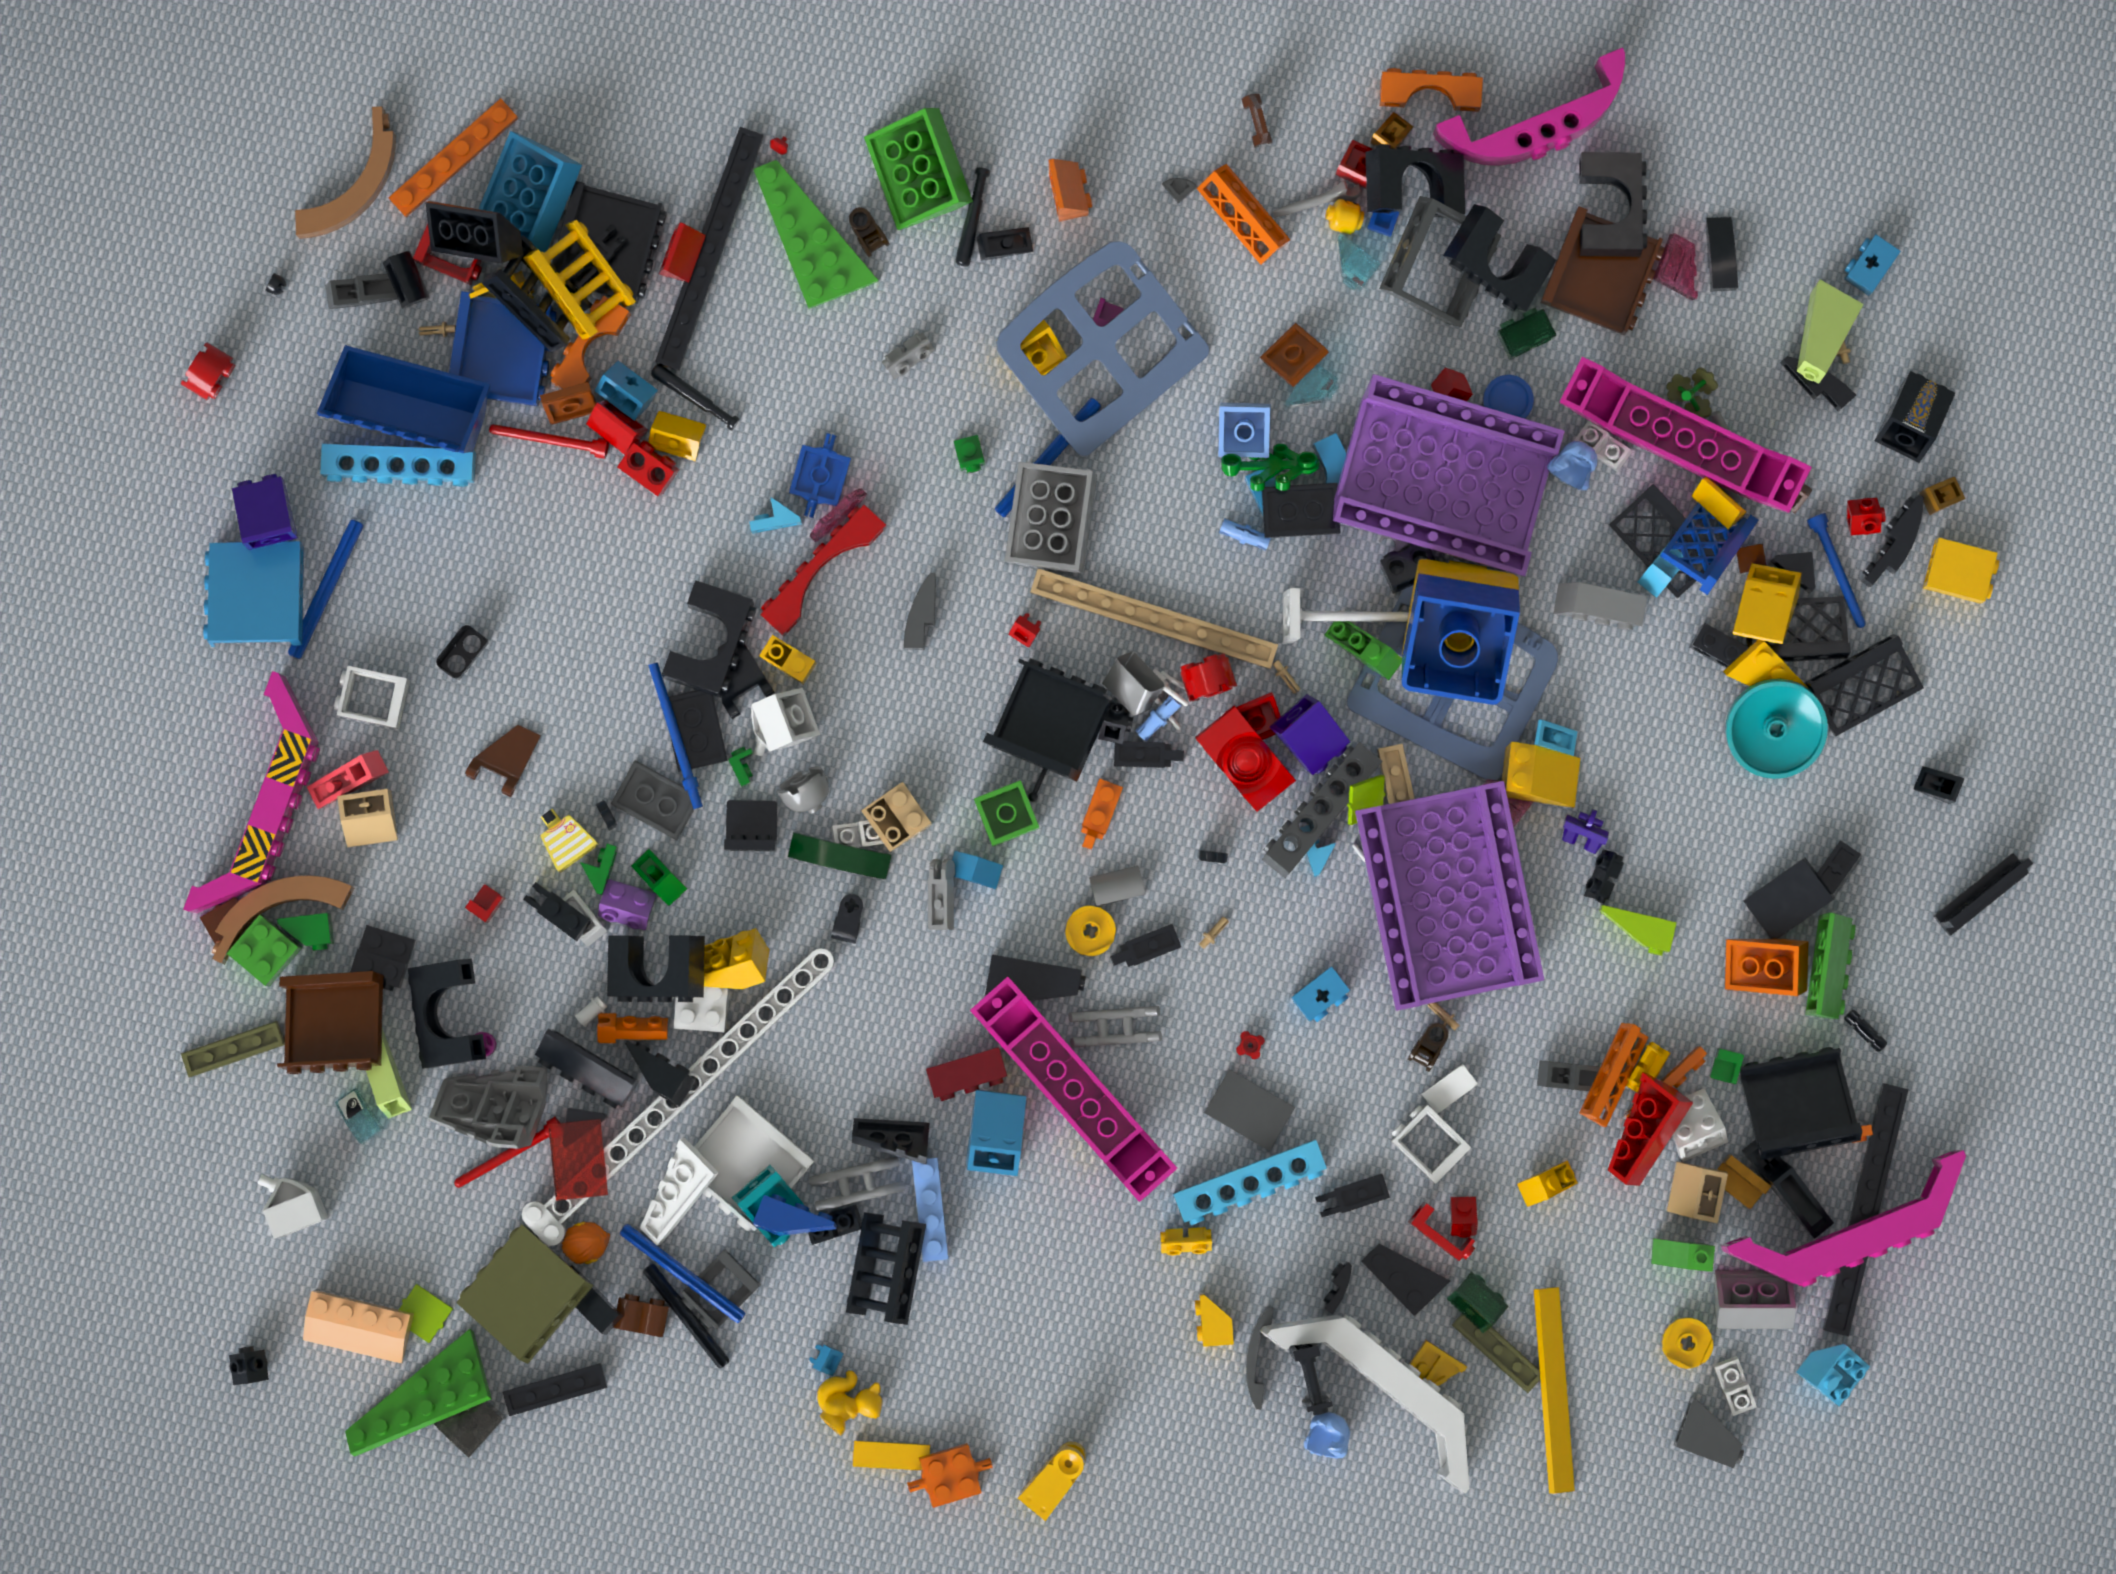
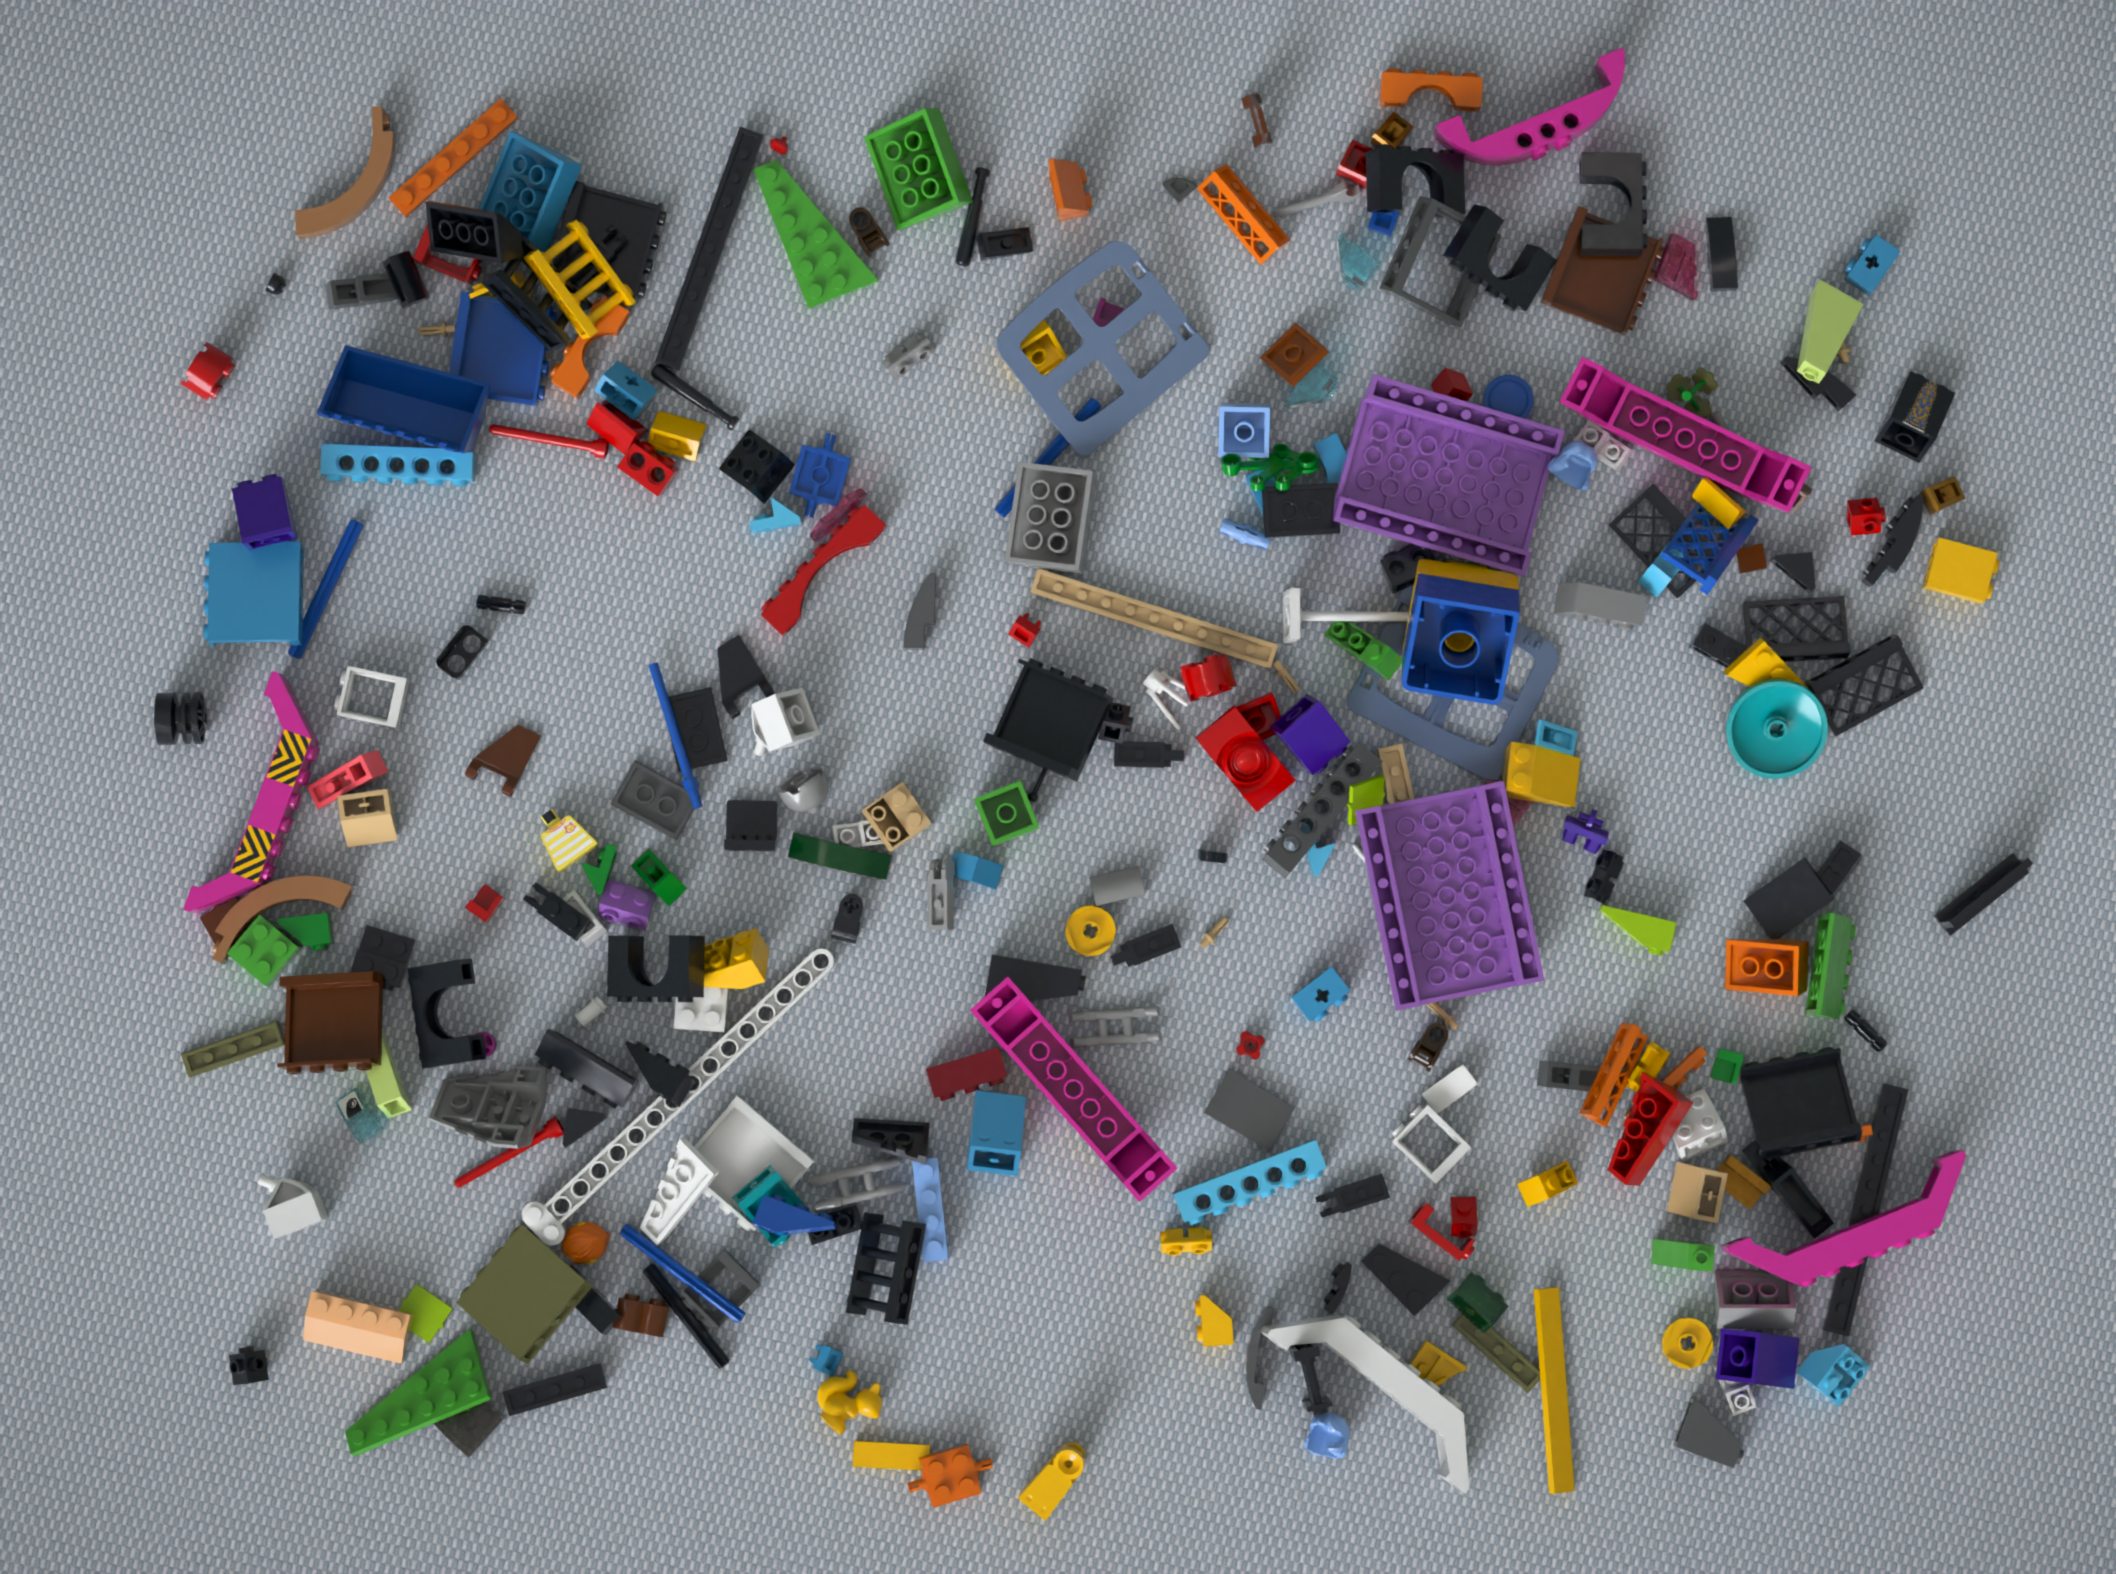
dark orange tile [540,382,597,425] -> none
clear red piece [548,1119,608,1201] -> none
black tile [596,800,617,831] -> none
orange plate [597,1013,668,1043] -> none
red slope [658,222,706,282] -> none
black arch [662,580,757,698] -> none
green bracket [728,747,754,788] -> none
yellow slope [759,635,817,685] -> none
green bracket [954,435,985,473] -> none
orange hinge [1081,778,1123,850] -> none
light grey piece [1102,651,1165,716] -> none
light blue pin [1135,695,1182,741] -> none
yellow head [1325,199,1364,235] -> none
clear green brick [1496,308,1557,360] -> none
yellow slope [1733,563,1802,644] -> none
blue piece [1807,513,1866,628] -> none
black slope [1914,766,1964,804] -> none
none -> black wheel [154,692,208,745]
none -> black axle [476,595,526,615]
none -> black bracket [719,430,795,504]
none -> dark purple slope [1716,1328,1800,1389]

